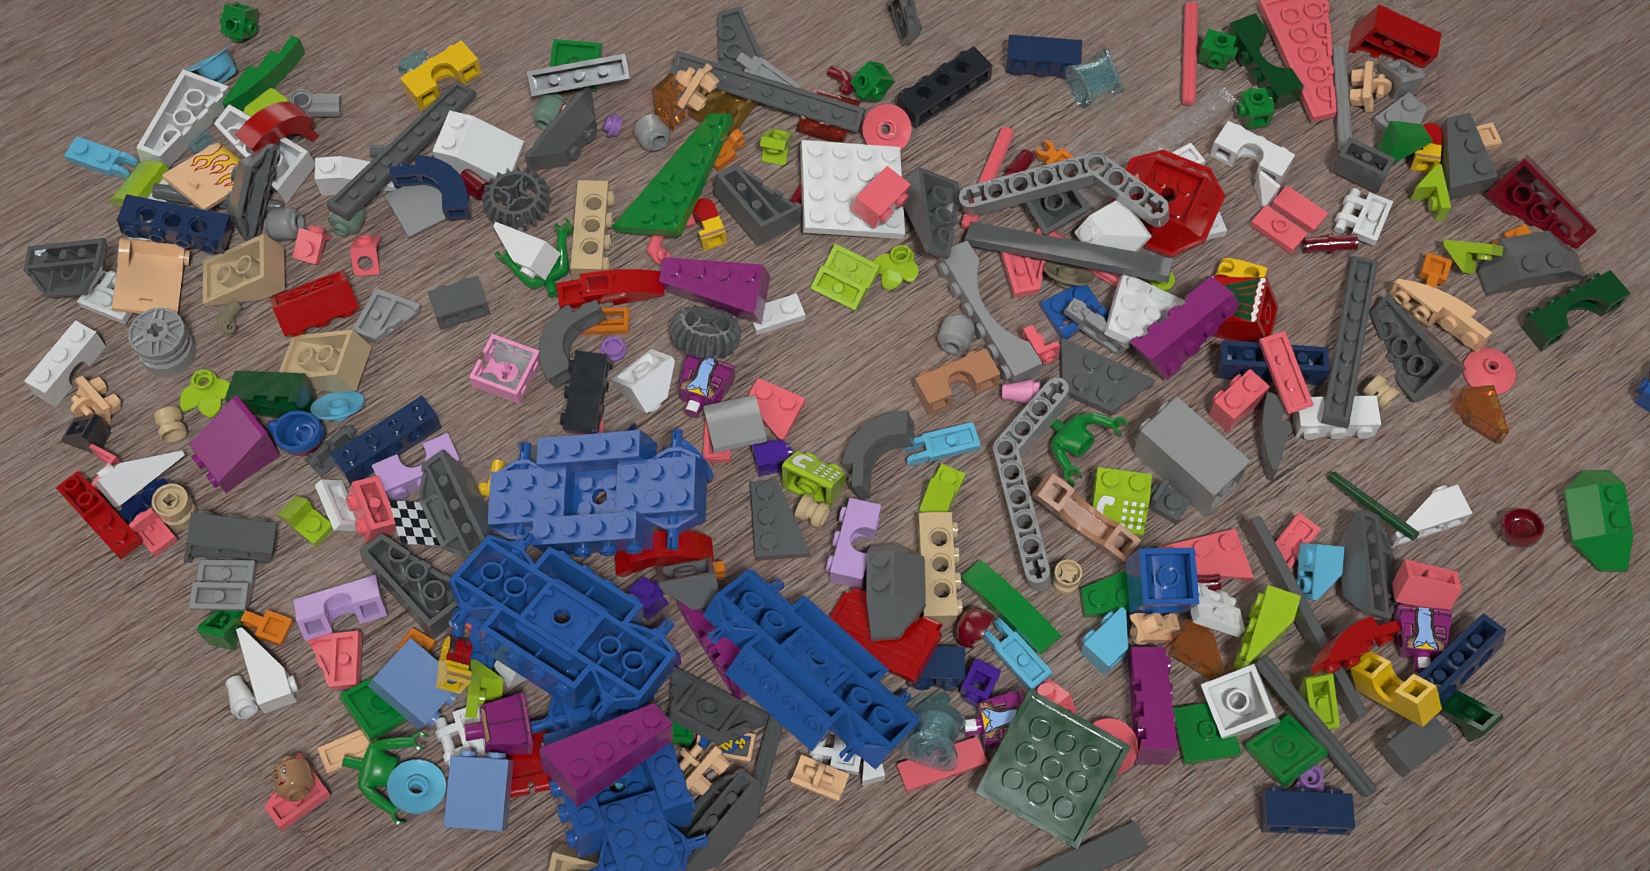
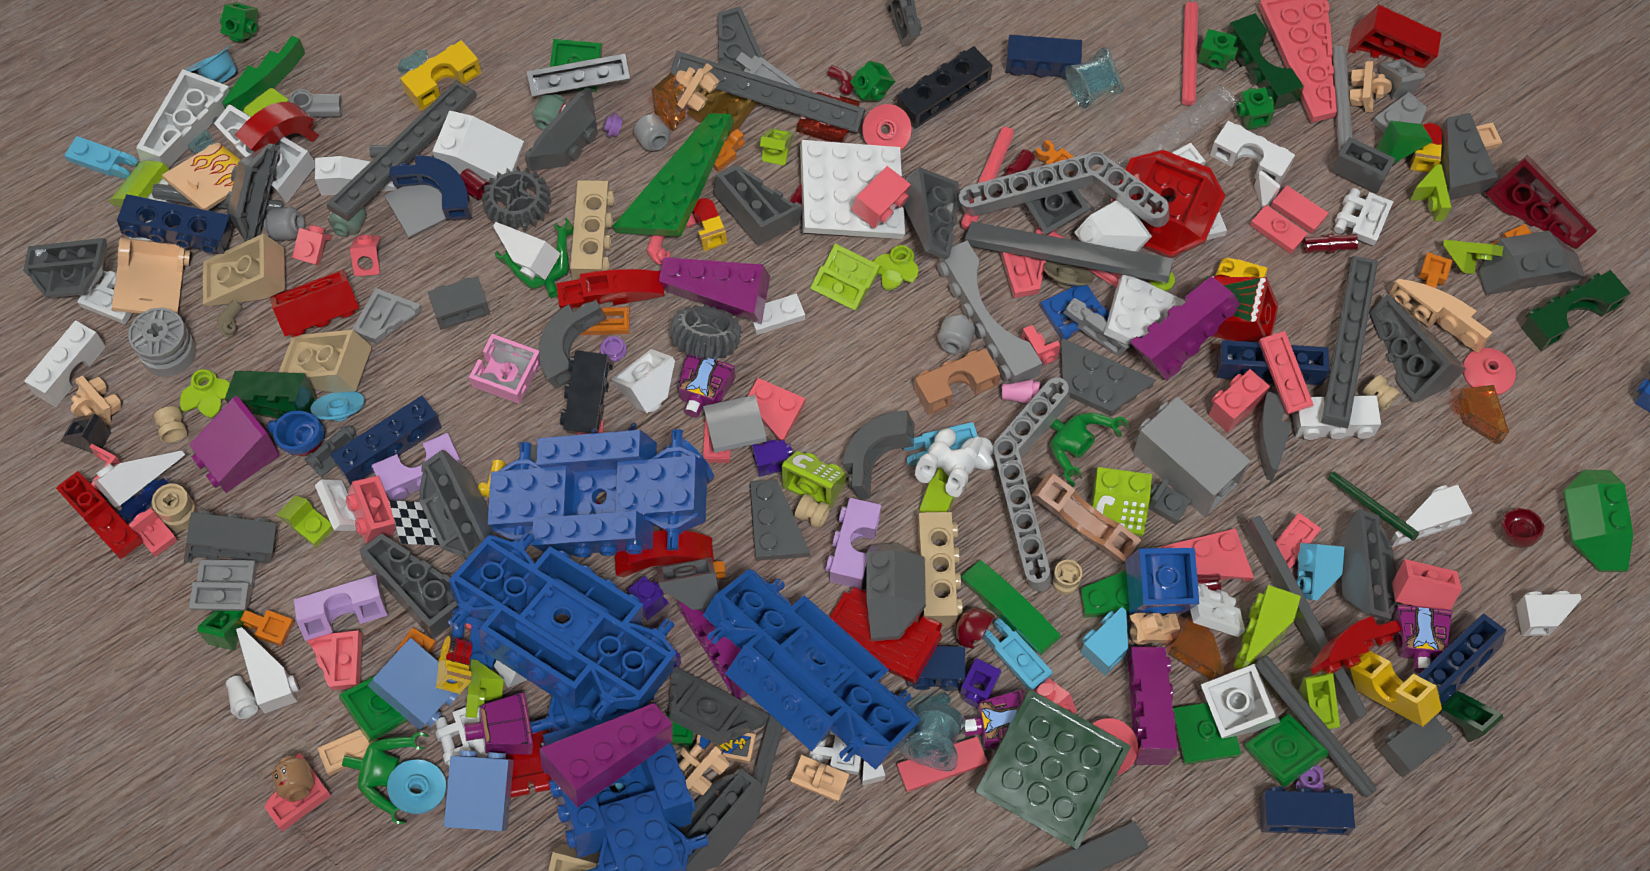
none -> white animal [915,428,994,497]
none -> white slope [1516,591,1581,636]

